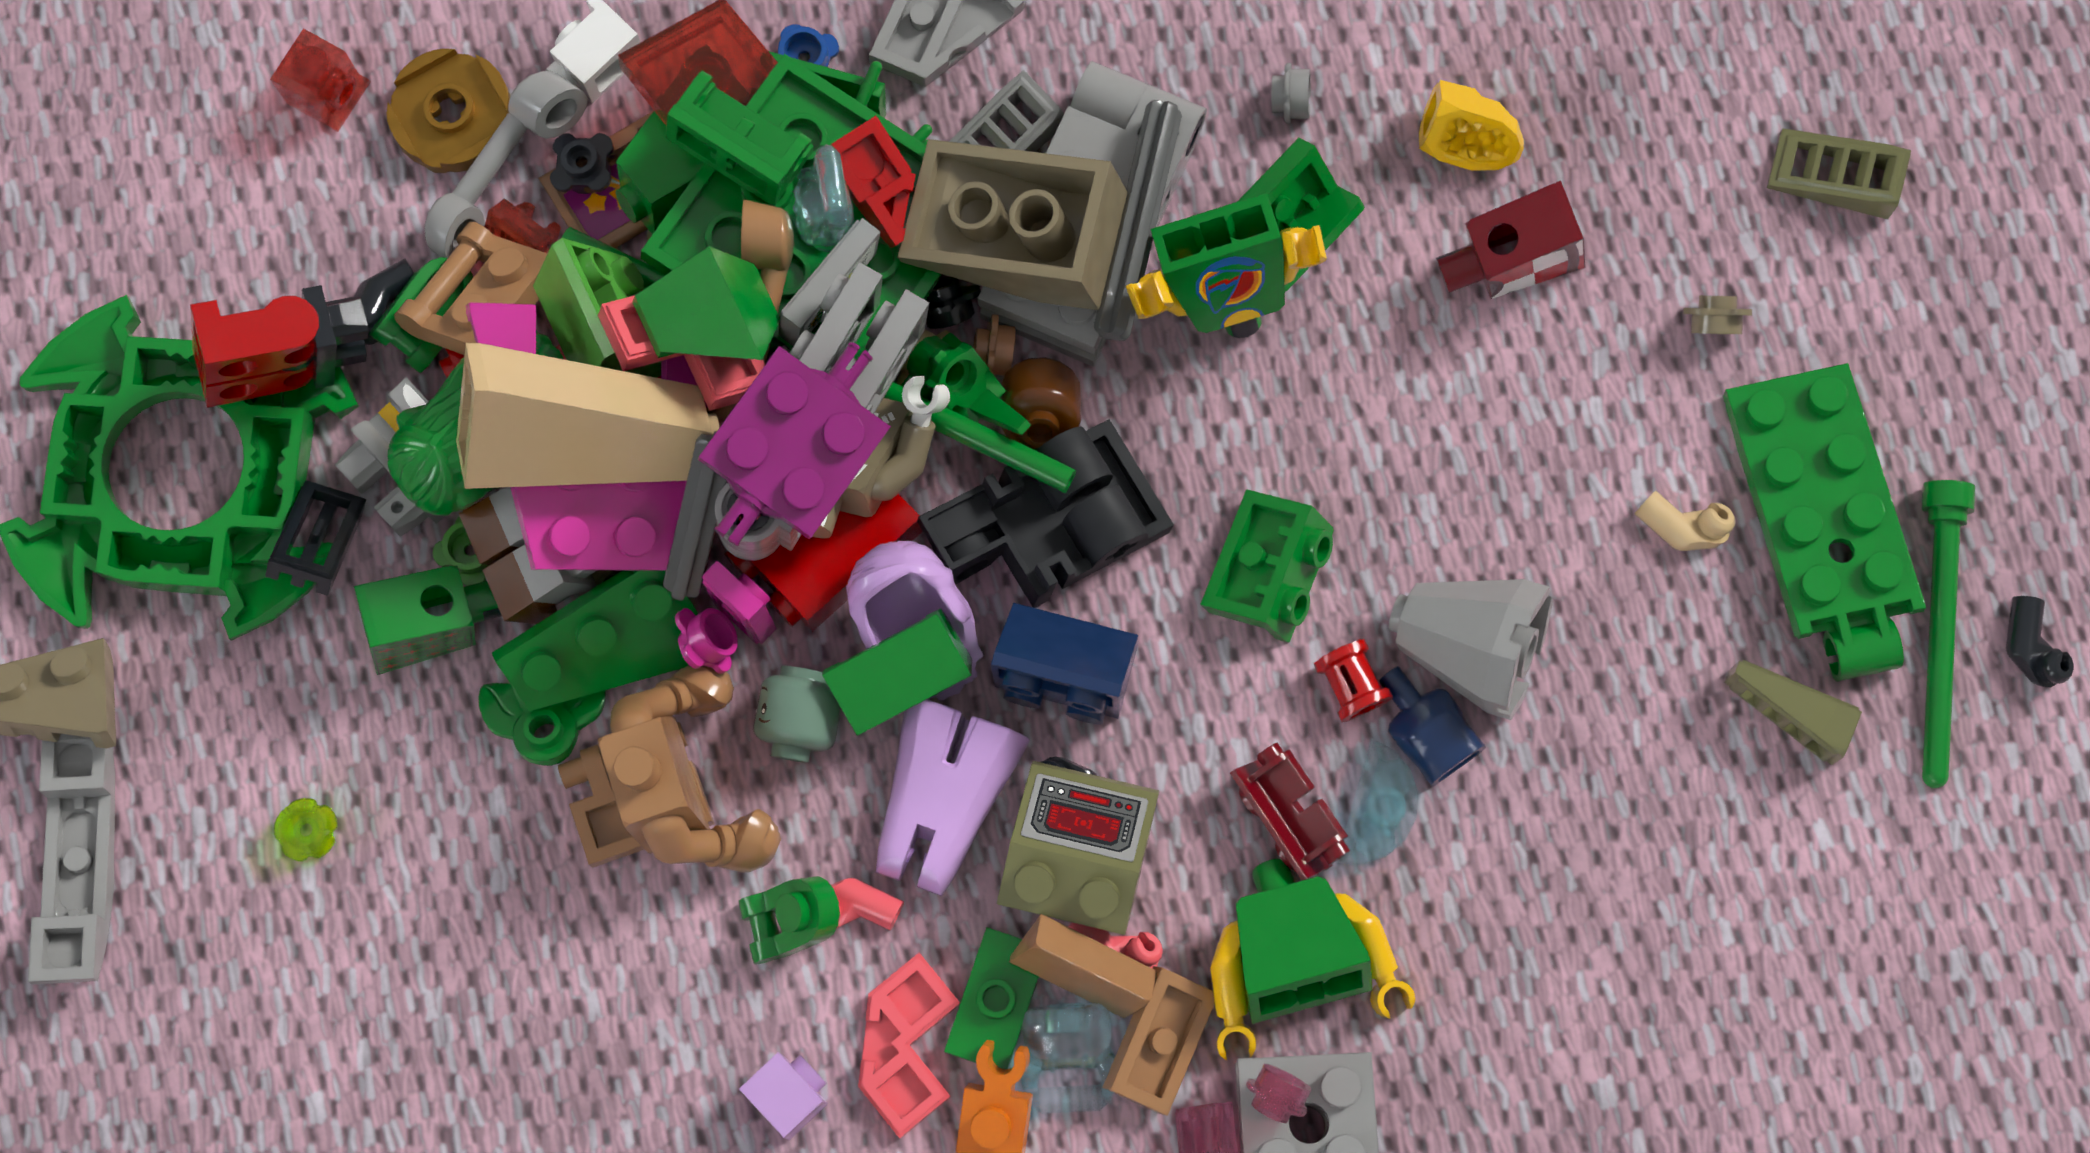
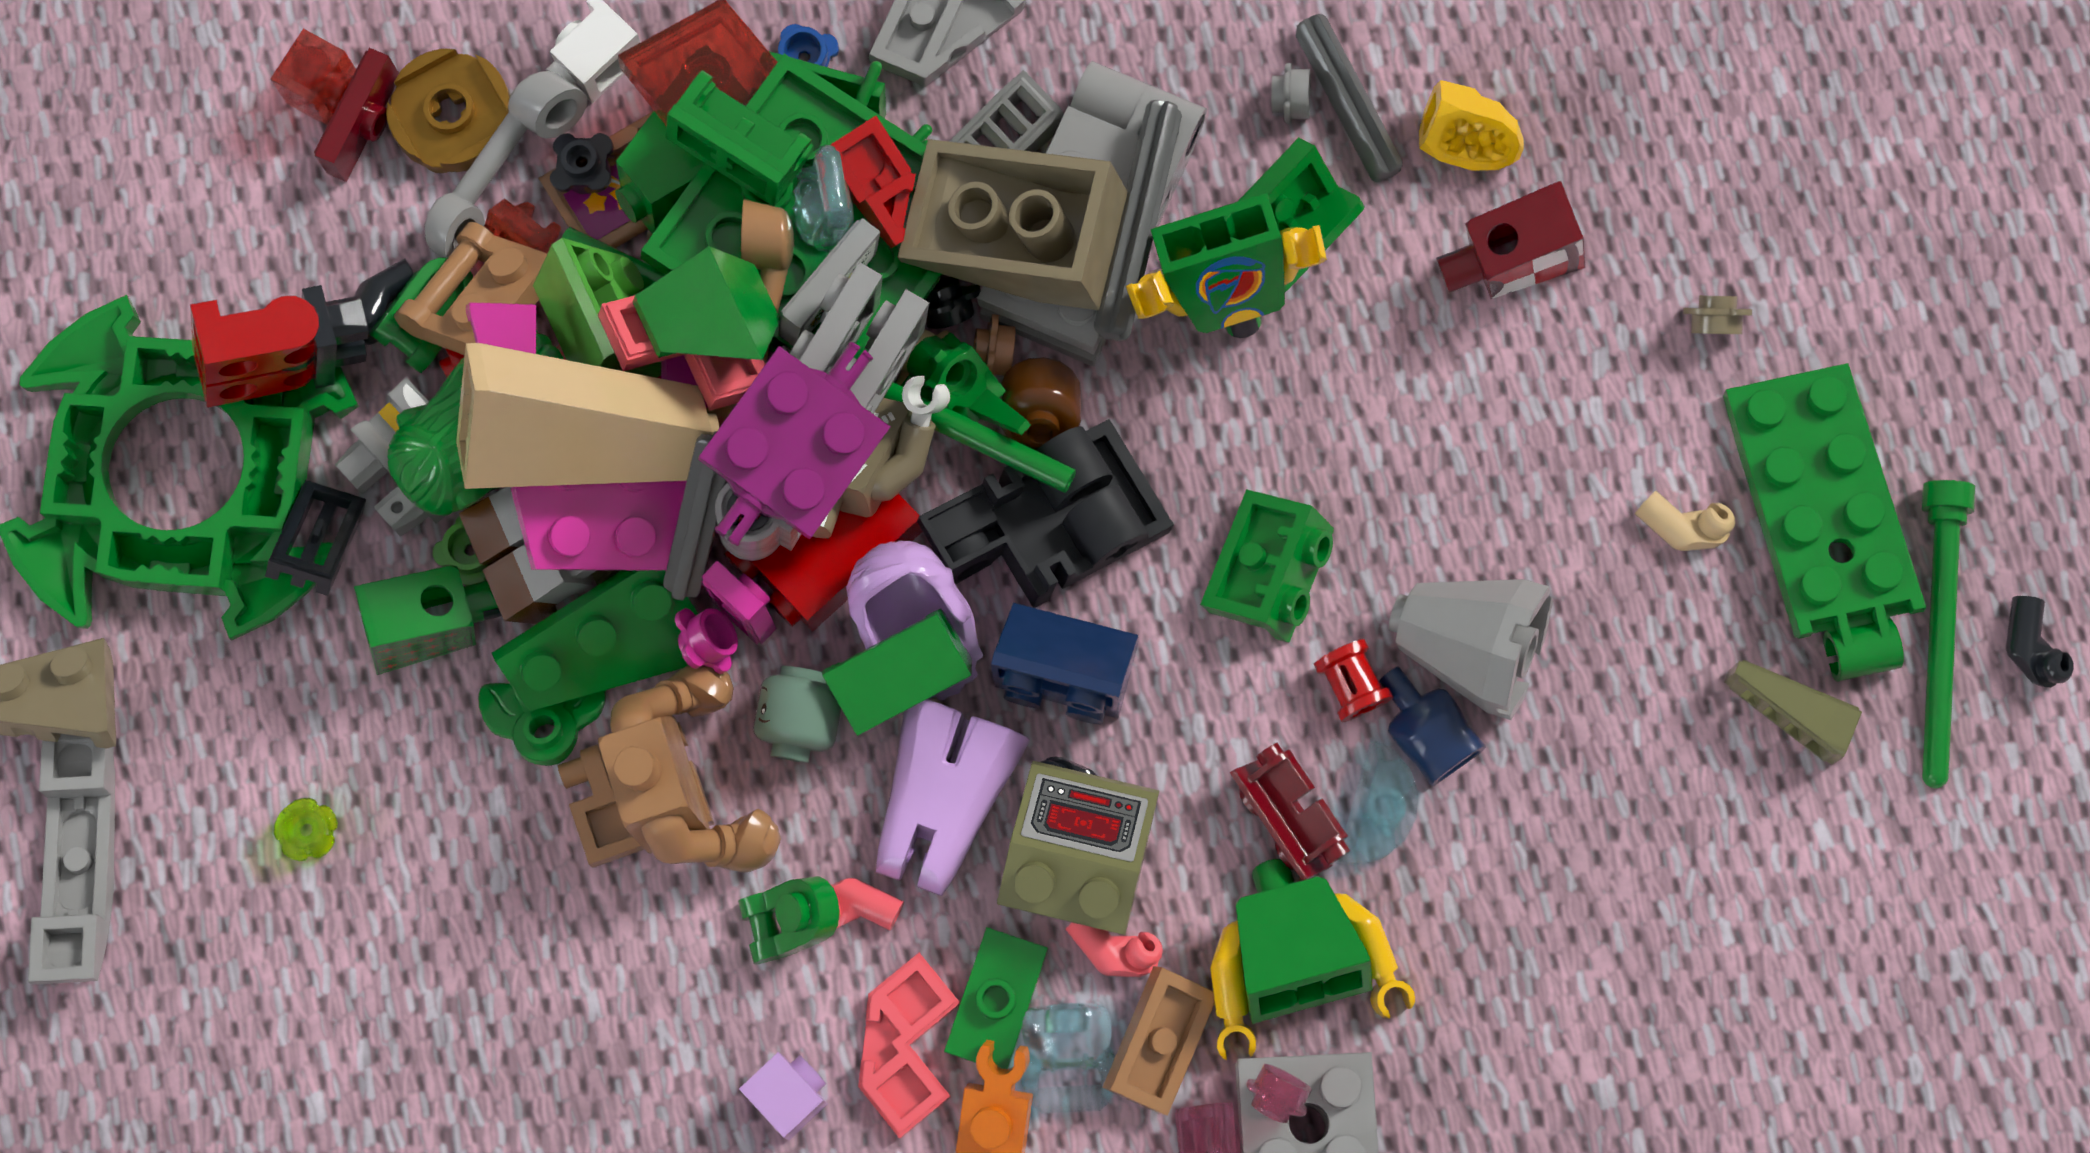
medium nougat slope [1009,914,1156,1018] -> none
olive slope [1767,128,1911,220] -> none
none -> dark red plate [314,47,399,182]
none -> dark grey axle [1296,14,1403,183]

